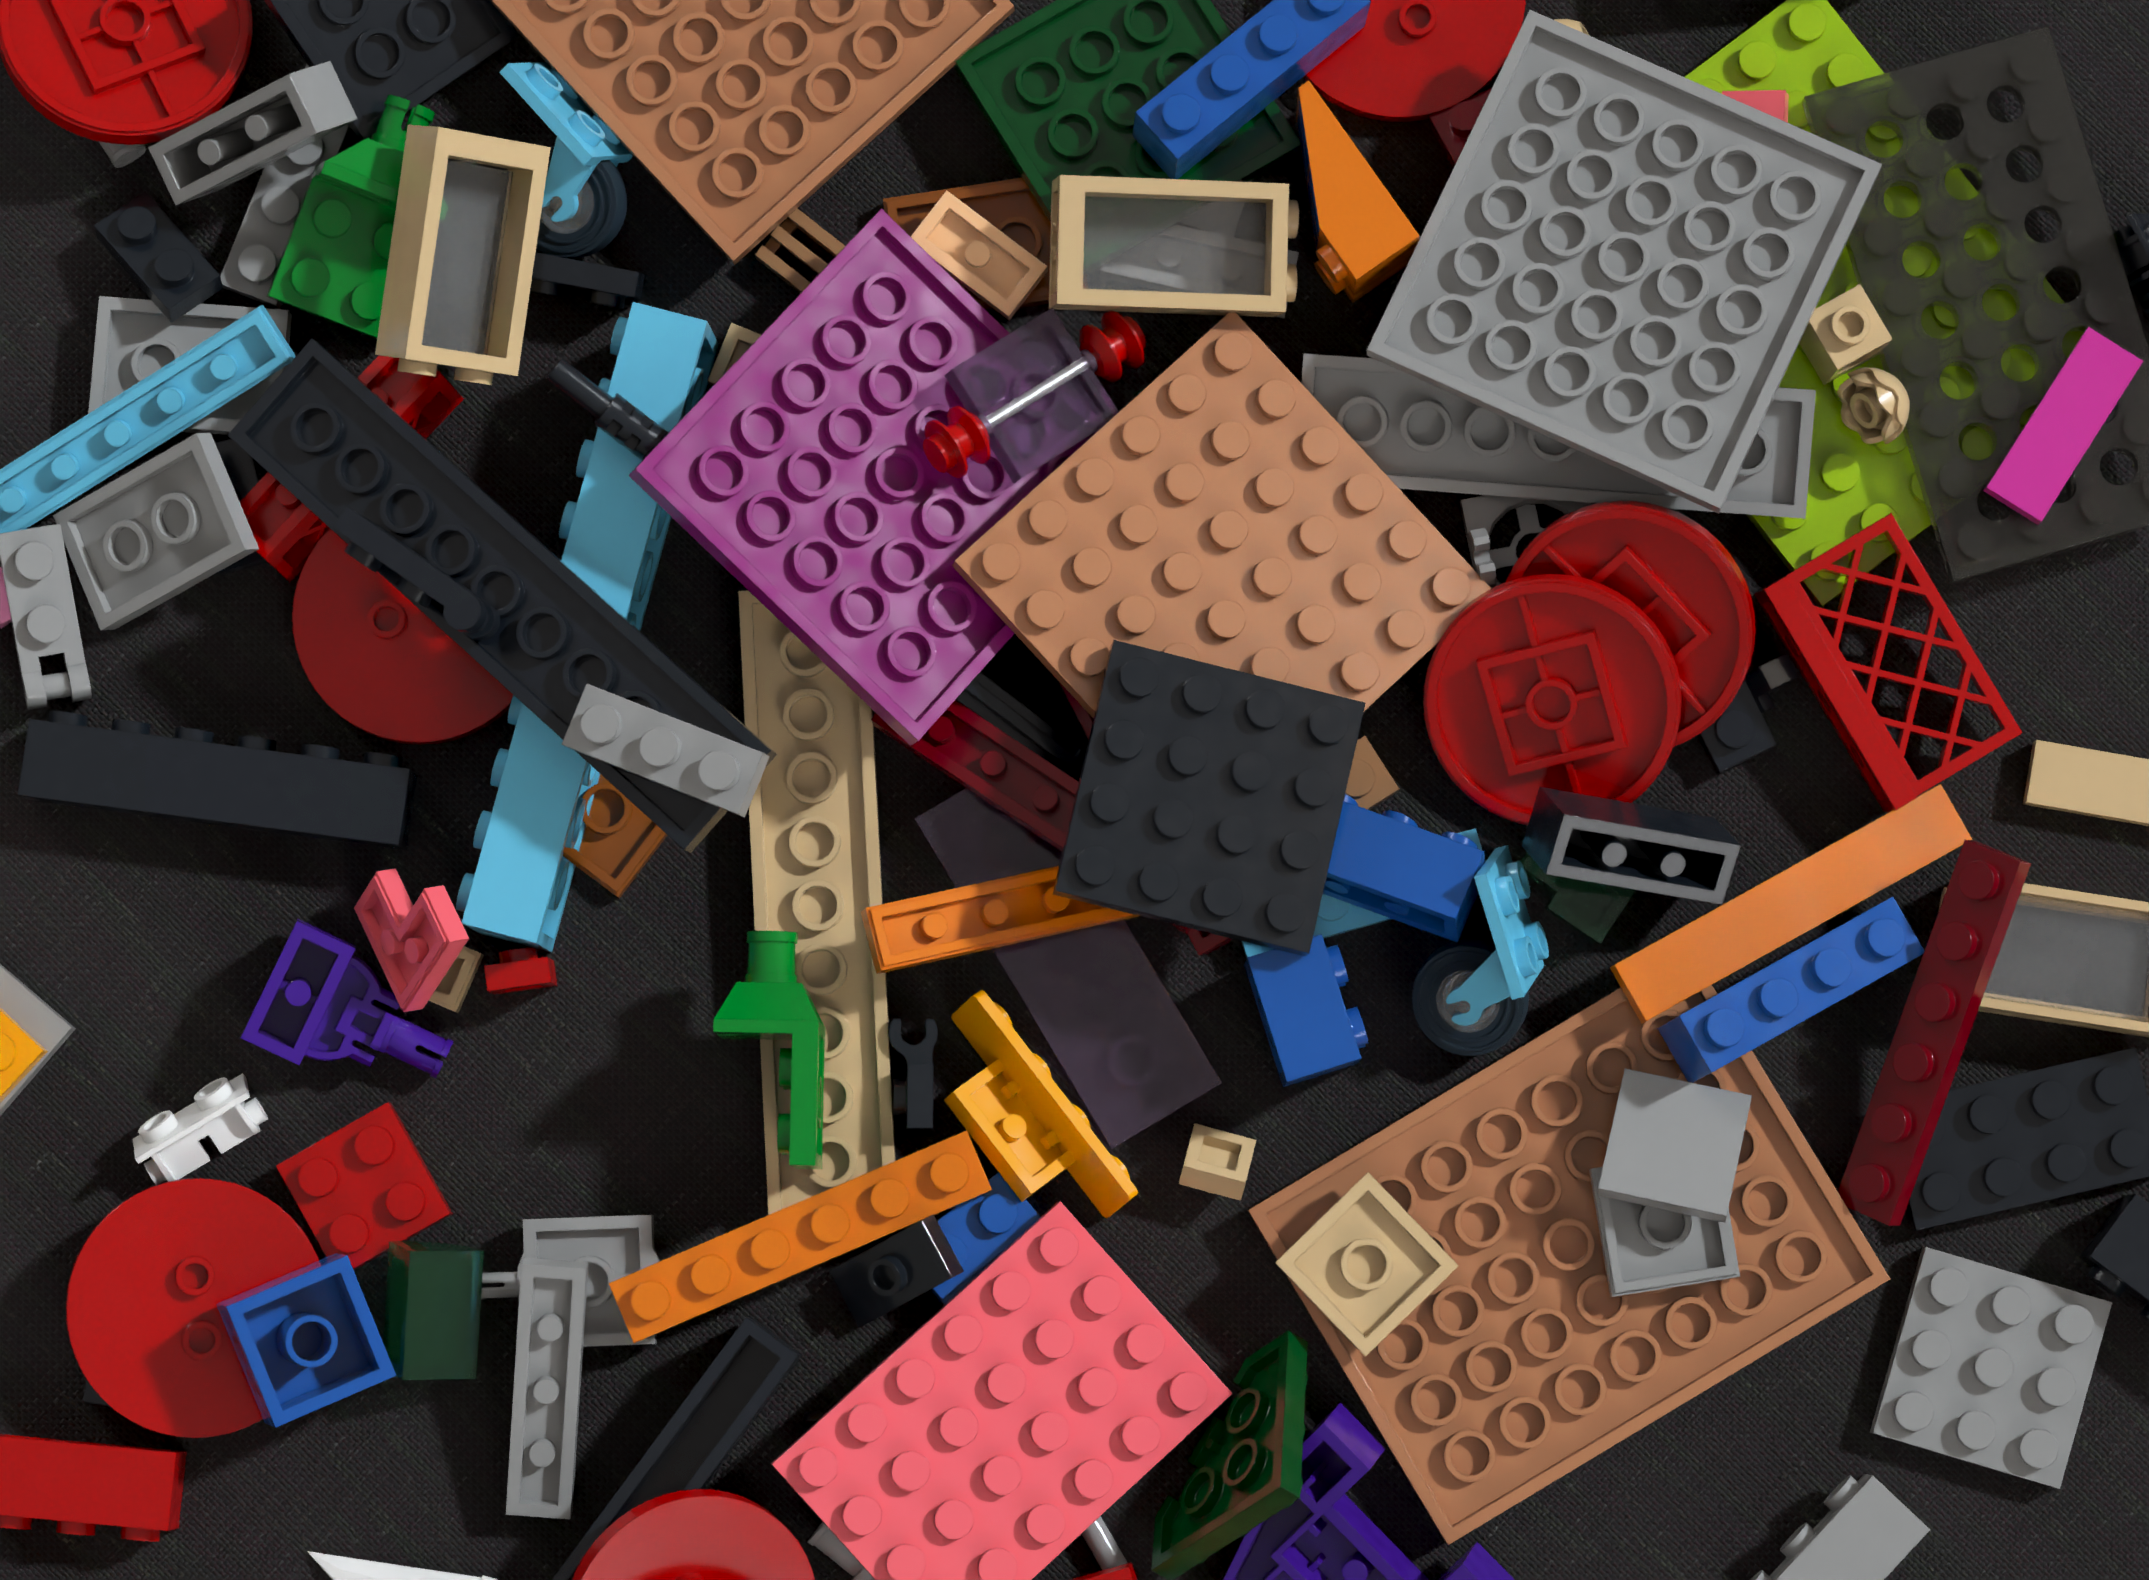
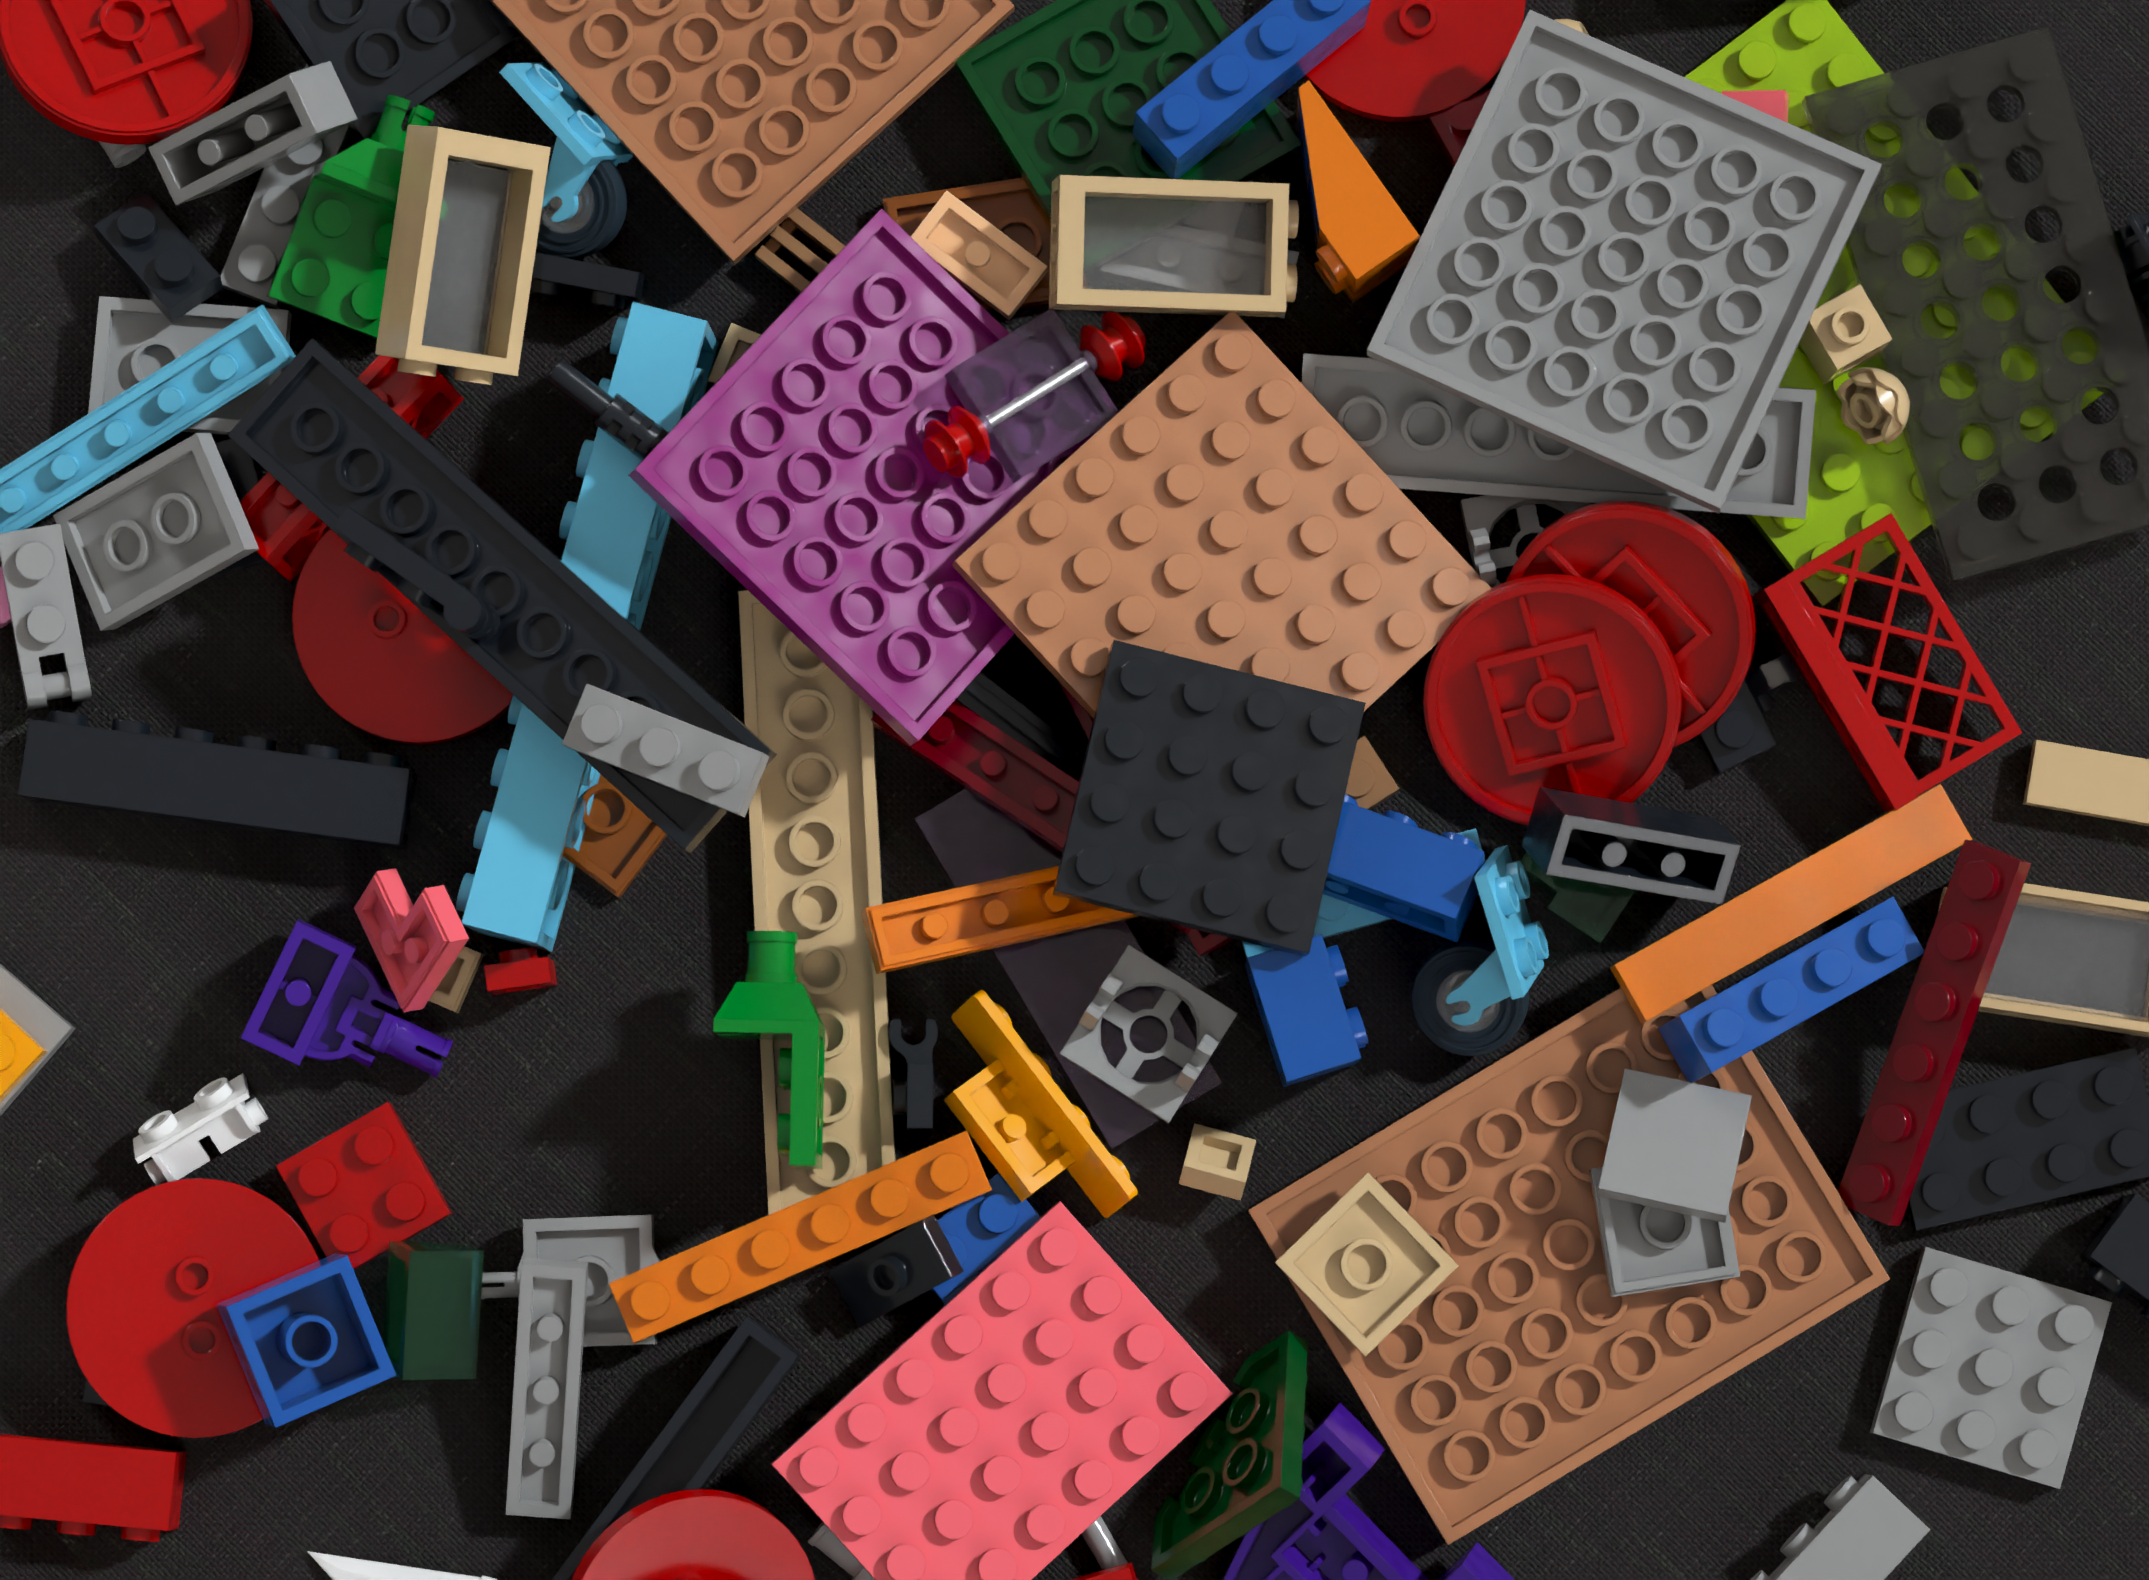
dark pink tile [1983,327,2143,525] -> none
none -> light grey piece [1060,945,1238,1124]

